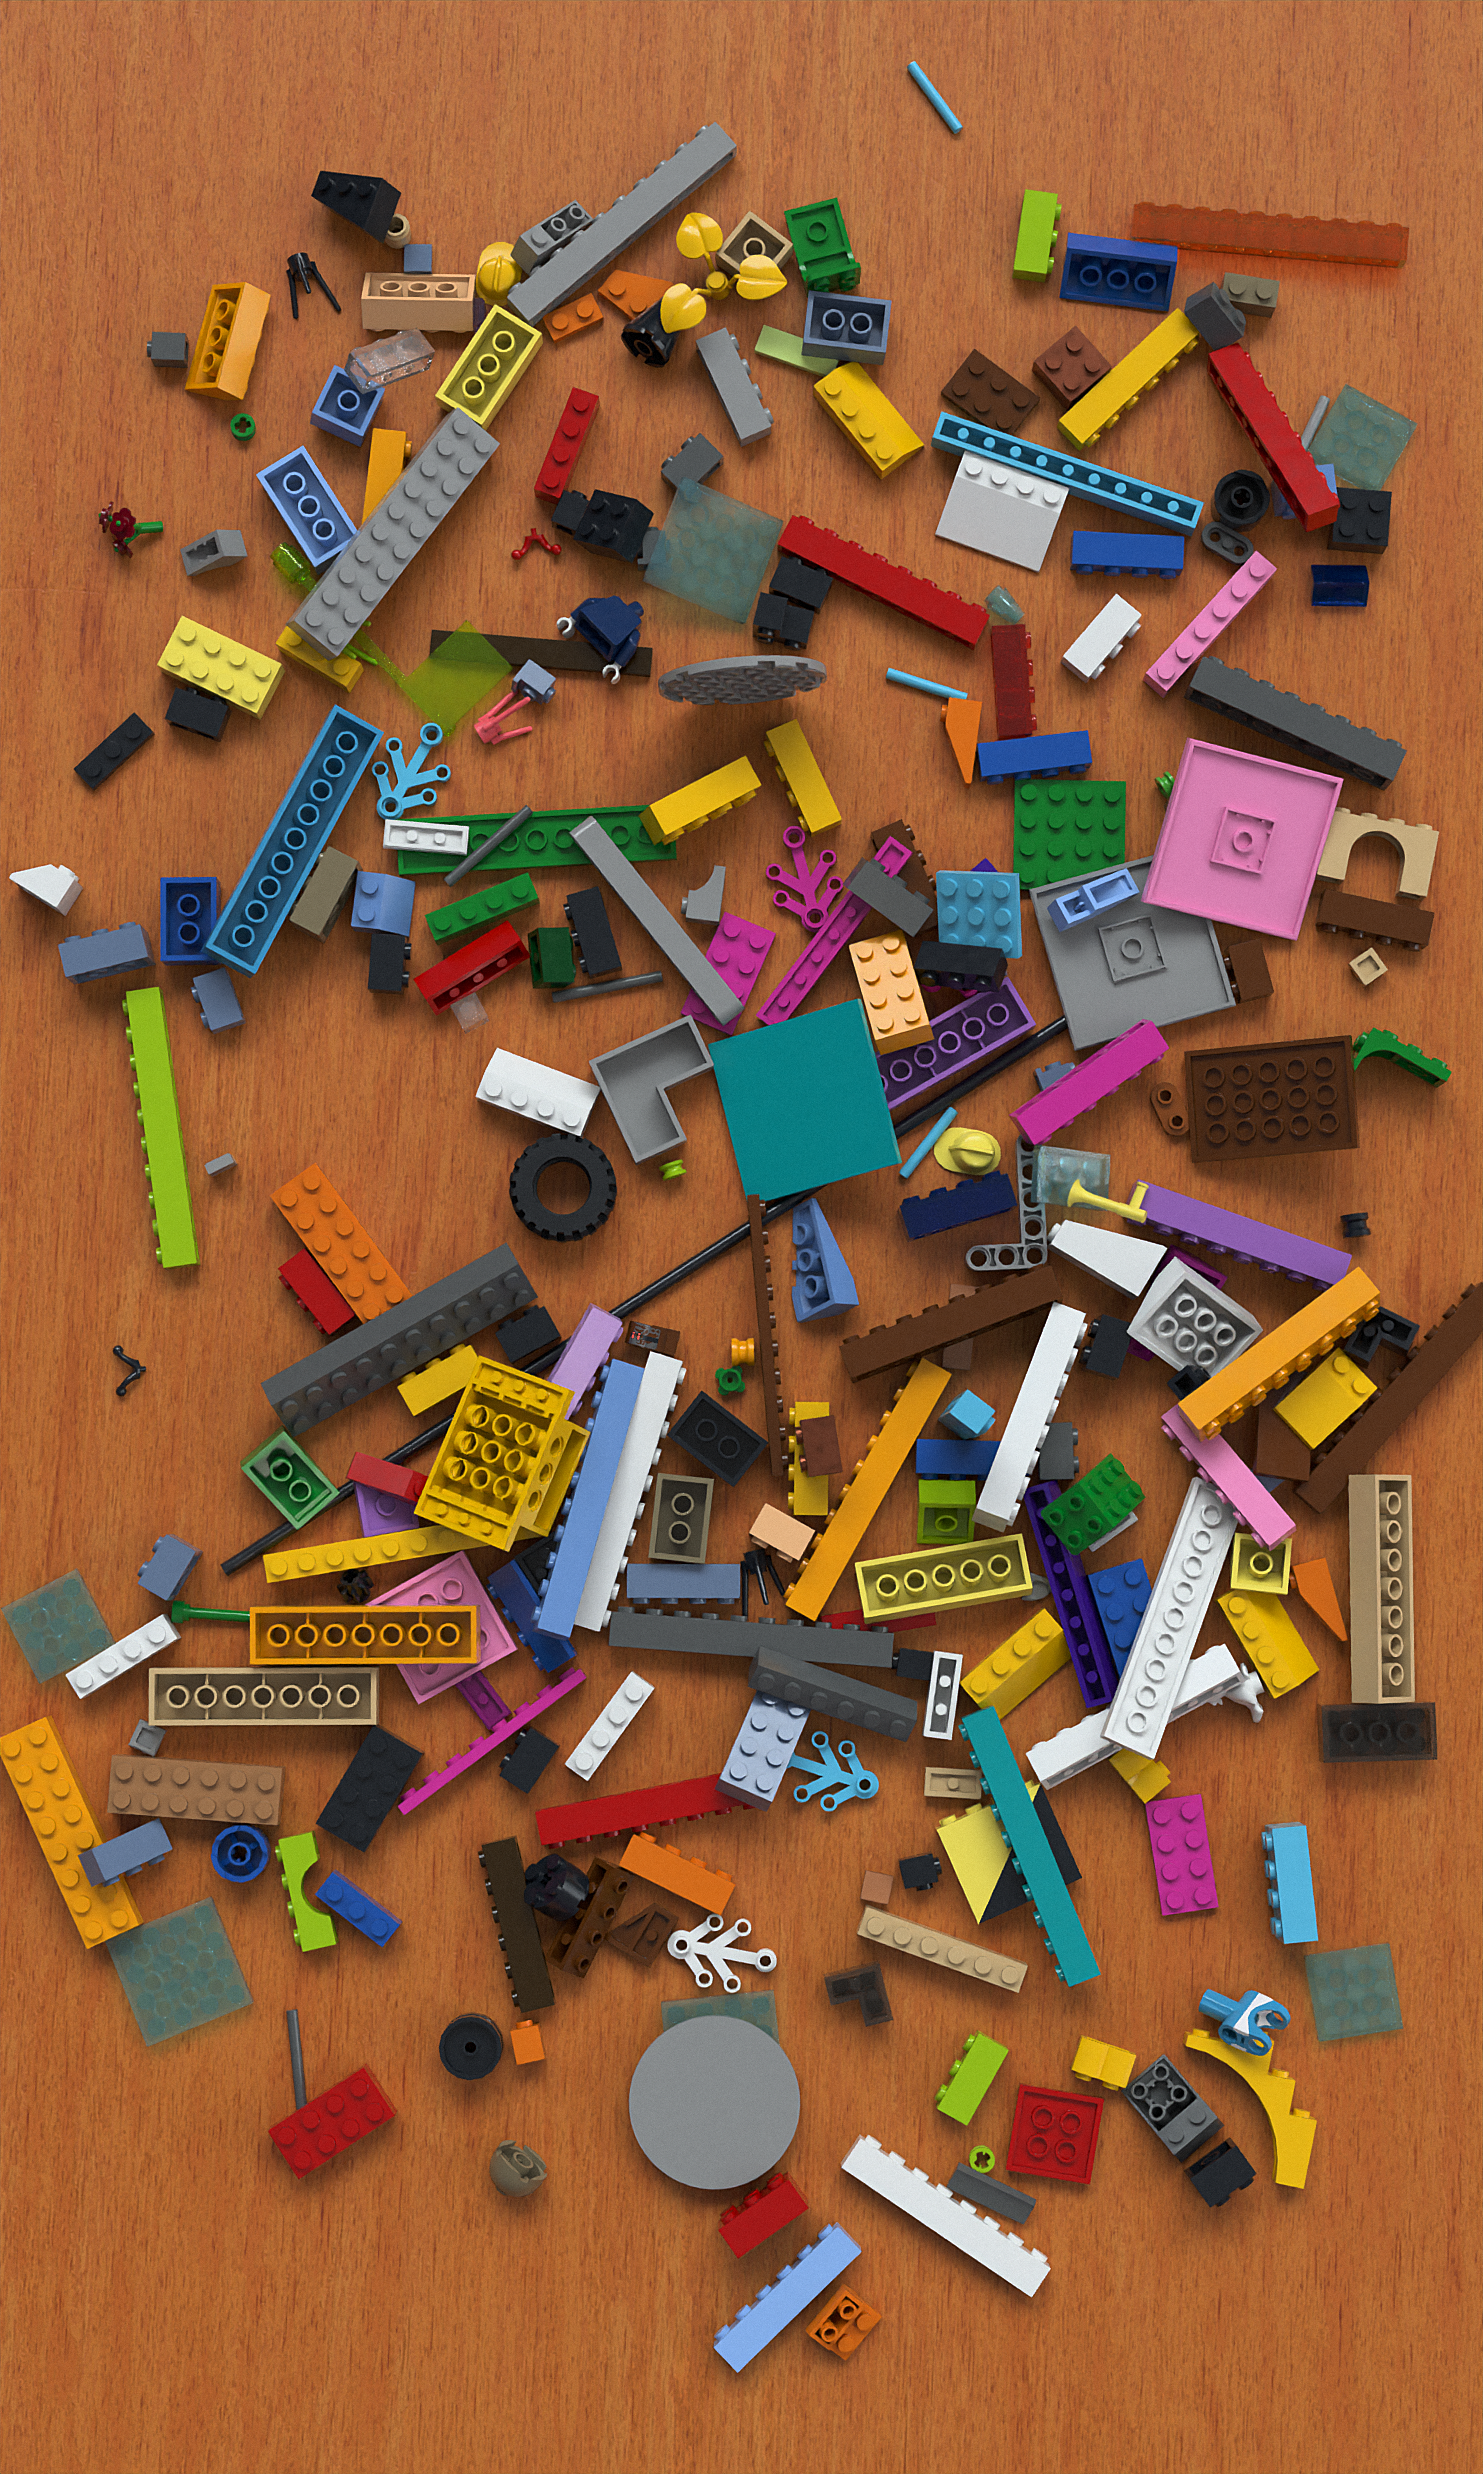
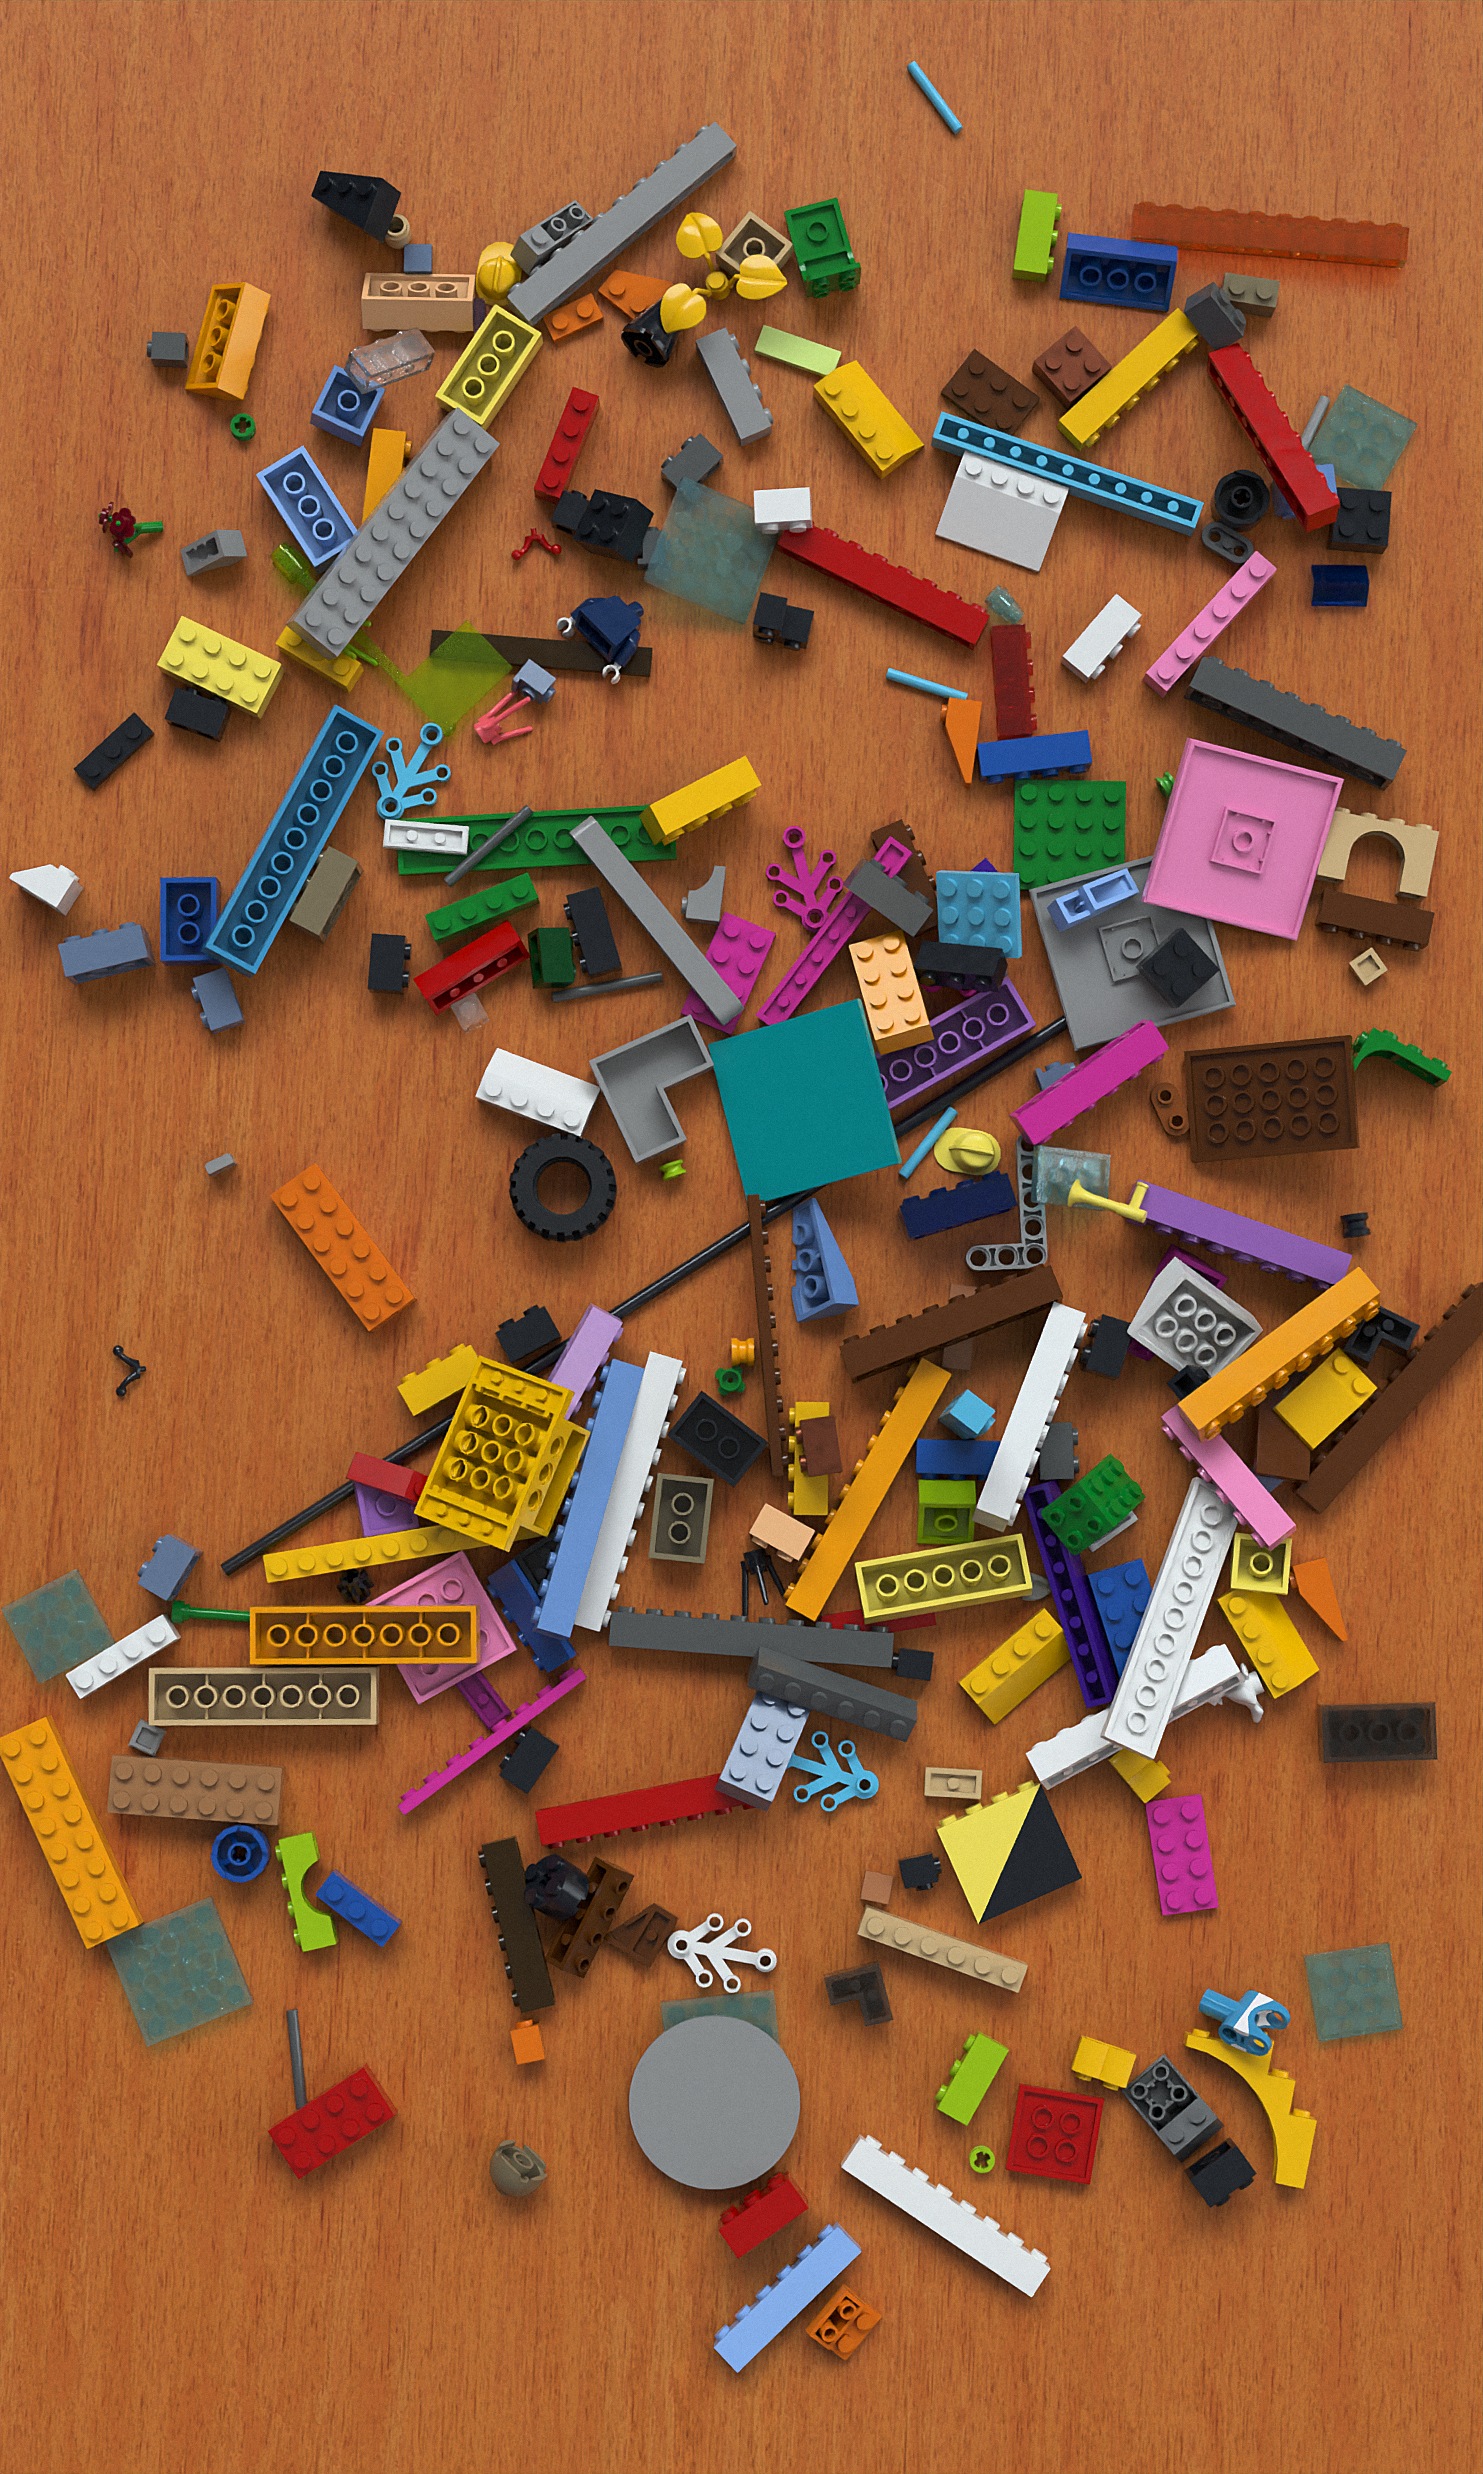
sand blue brick [78,1818,173,1887] -> none
lime brick [122,987,200,1270] -> none
green slope [240,1425,340,1530] -> none
dark grey brick [261,1243,538,1438] -> none
red brick [278,1248,358,1336] -> none
black plant [286,252,341,319] -> none
black brick [315,1724,425,1852] -> none
medium blue slope [351,871,416,937] -> none
black wheel [439,2012,504,2080] -> none
white brick [565,1671,655,1781] -> none
orange brick [619,1831,736,1916] -> none
reddish brown leg [625,1321,680,1357] -> none
sand blue brick [627,1564,740,1604] -> none
light grey tile [658,655,827,705] -> none
yellow brick [763,719,842,837] -> none
black brick [769,556,833,614] -> none
sand blue brick [801,290,892,365] -> none
white brick [922,1650,963,1740] -> none
dark grey tile [947,2162,1036,2225] -> none
teal brick [958,1705,1101,1987] -> none
white slope [1047,1220,1167,1300] -> none
blue brick [1070,531,1184,579] -> none
reddish brown brick [1222,939,1274,1004] -> none
medium azure brick [1261,1822,1318,1944] -> none
tan brick [1348,1474,1415,1704] -> none
none -> white brick [754,487,812,534]
none -> black brick [1135,928,1220,1008]

